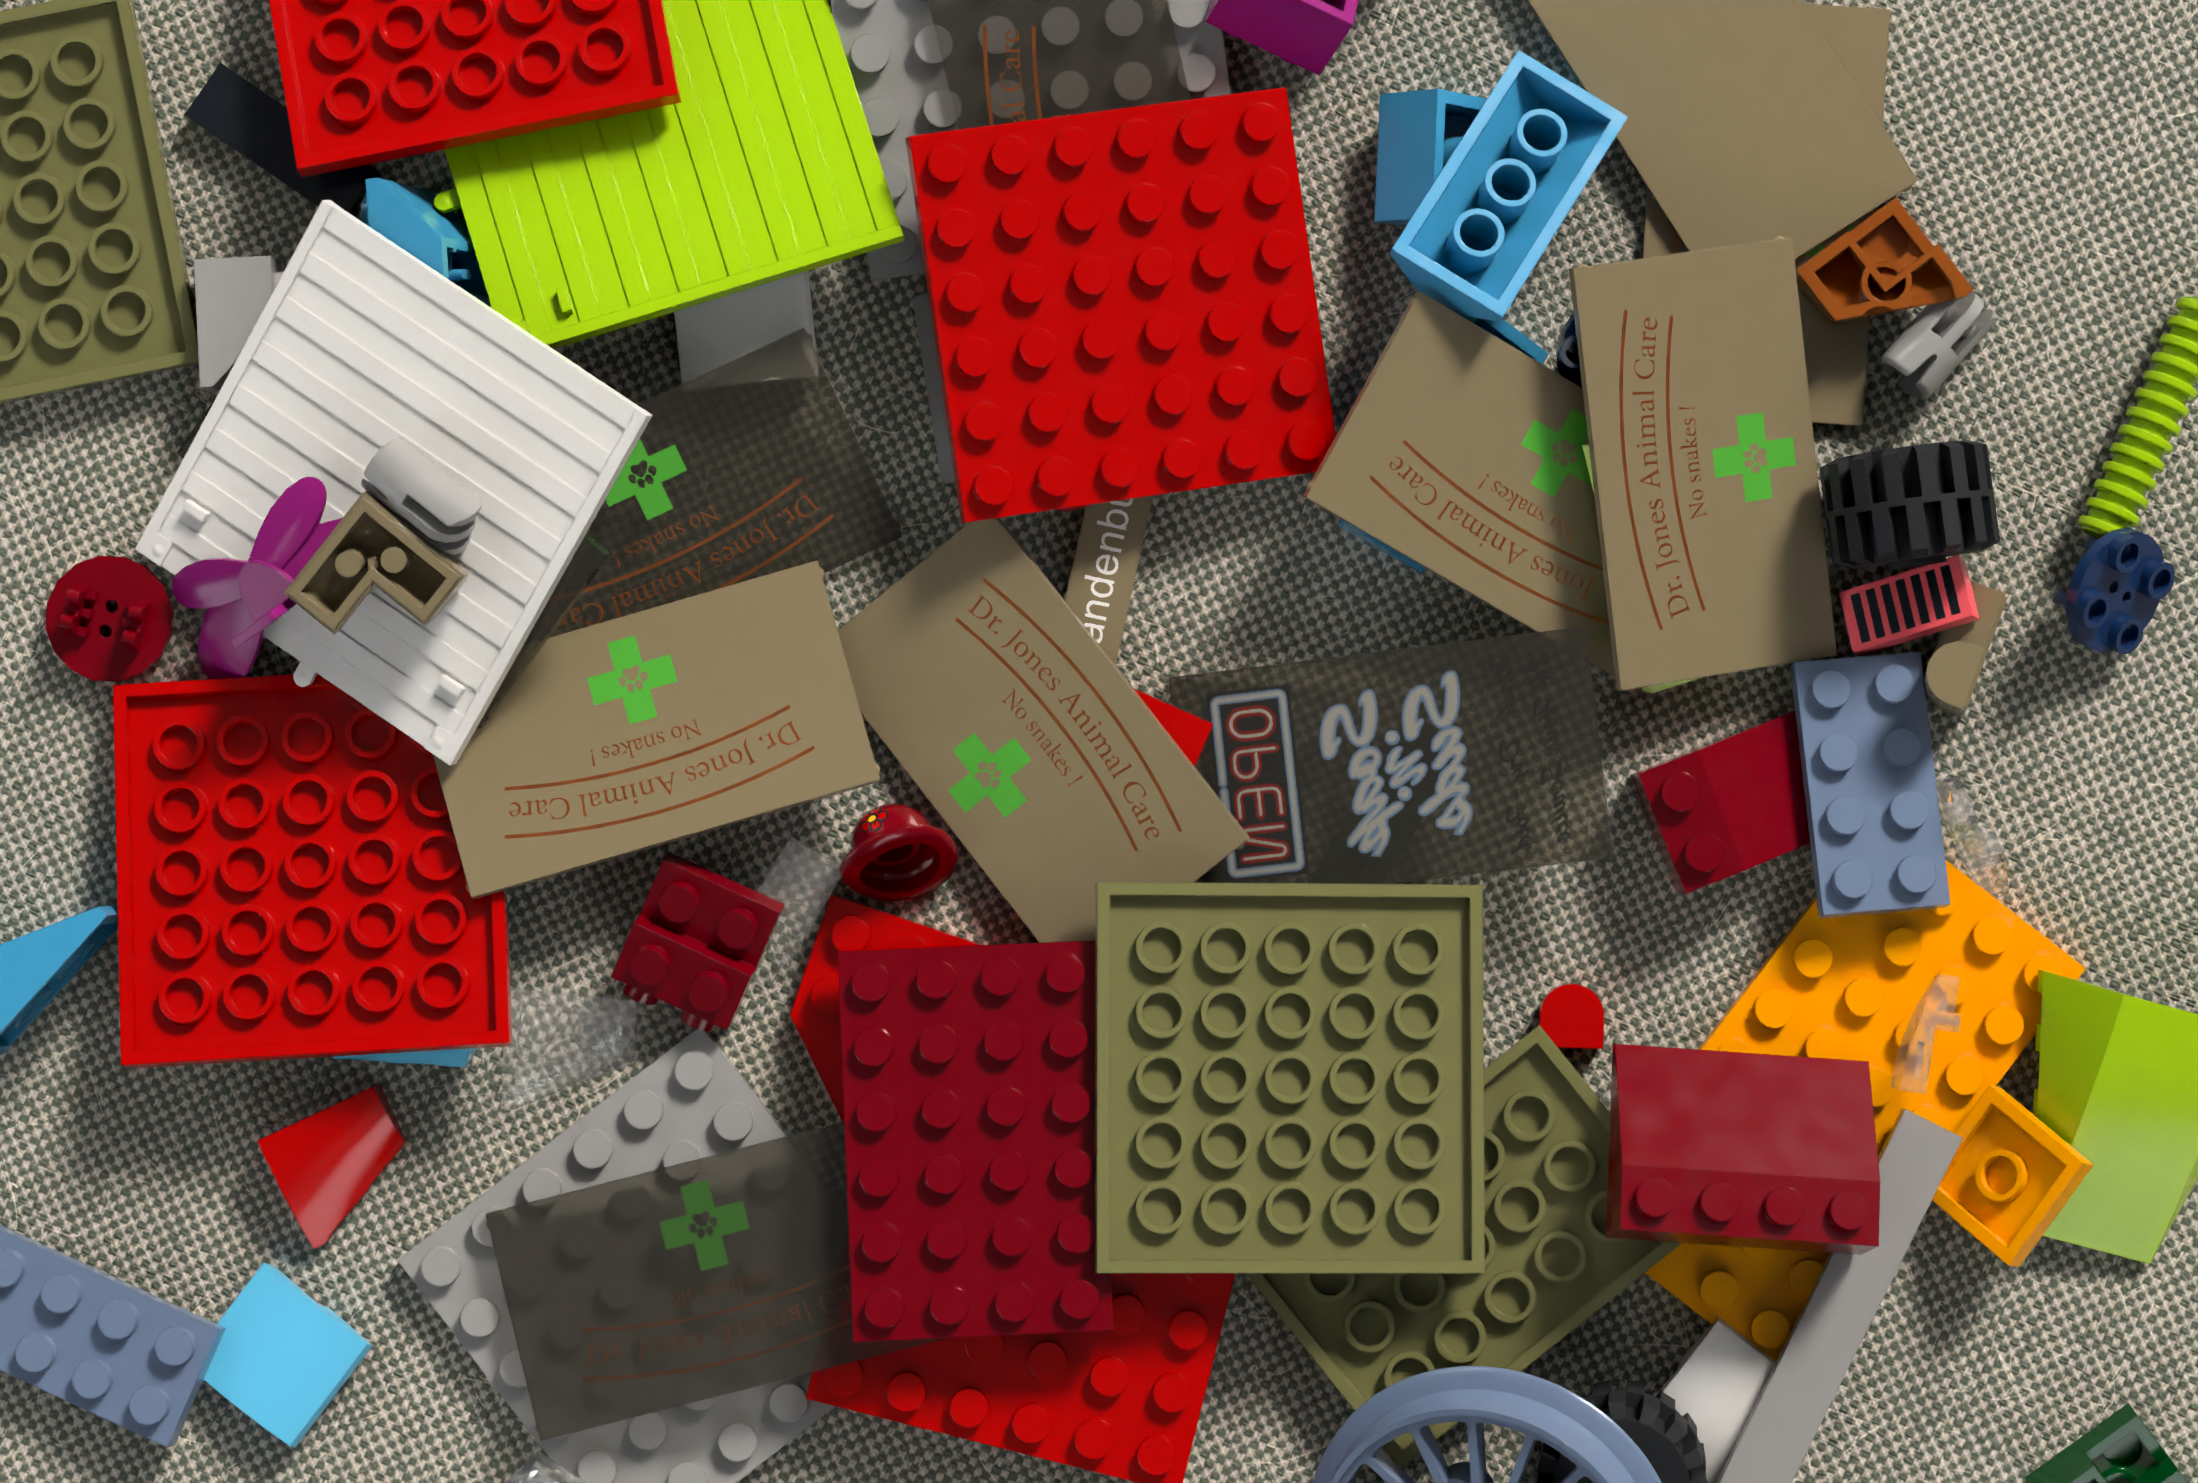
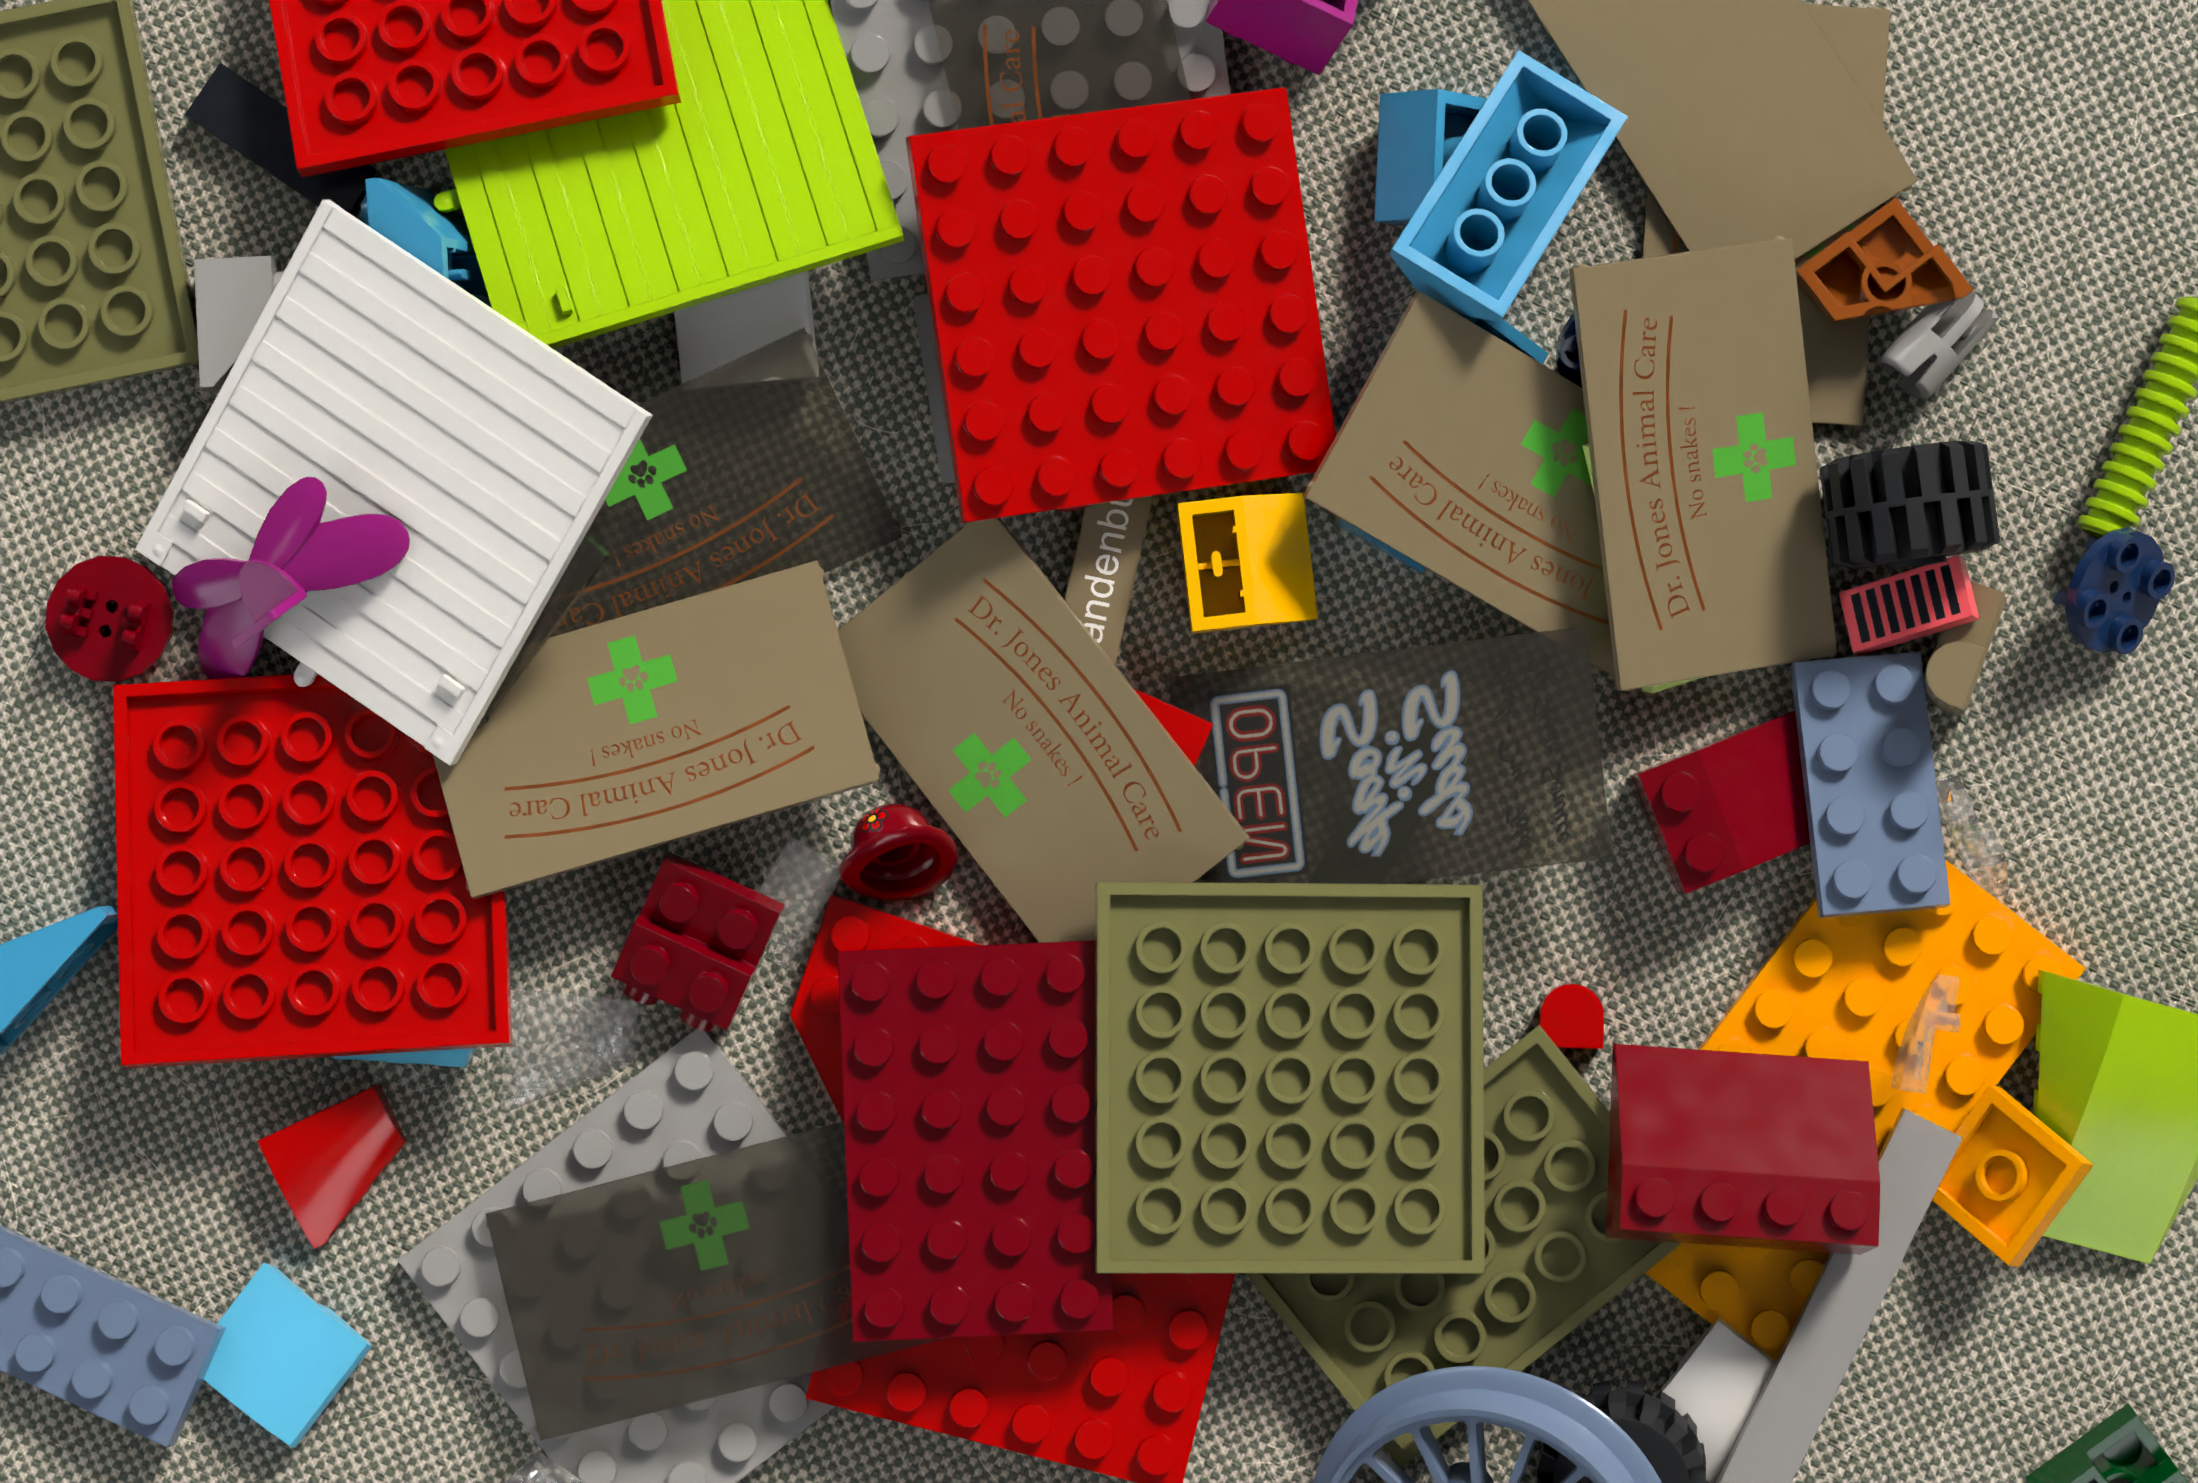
dark tan brick [284,491,469,635] -> none
light grey arm [361,438,482,555] -> none
none -> yellow slope [1177,493,1318,634]

